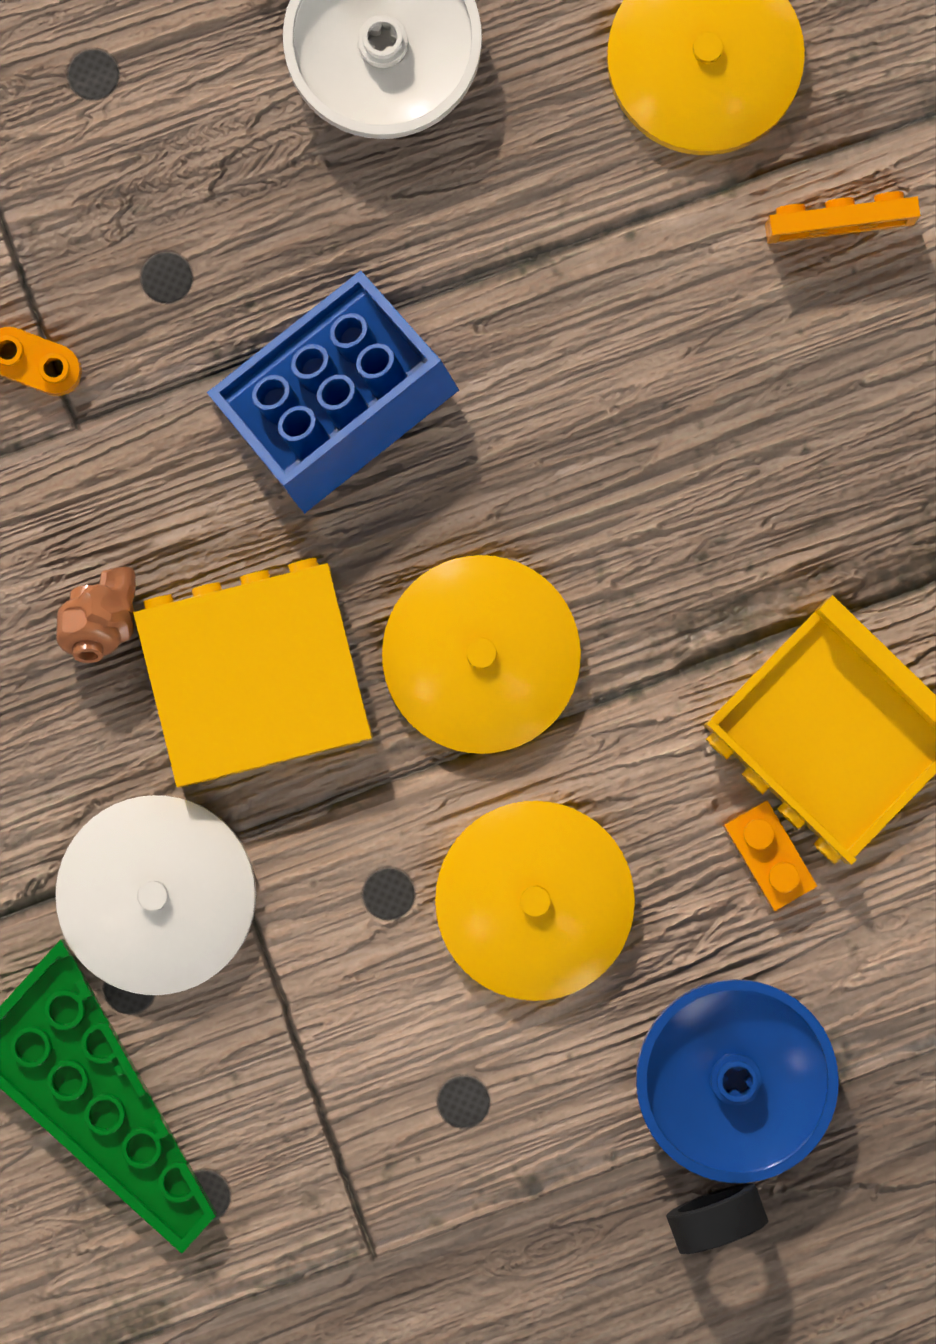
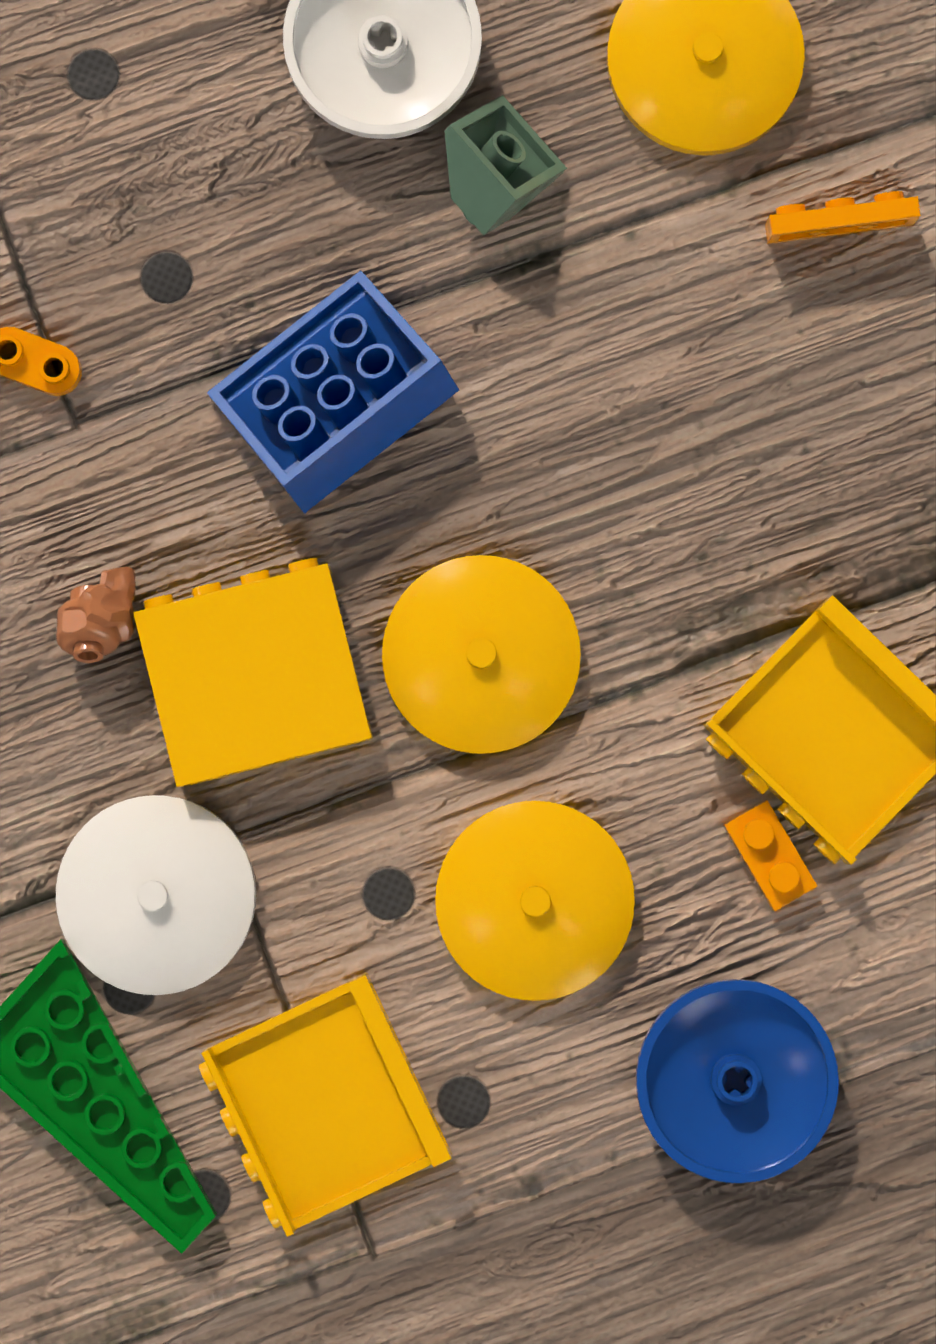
black tyre [666,1183,769,1254] -> none
none -> yellow panel [199,973,452,1237]
none -> sand green slope [444,95,567,236]

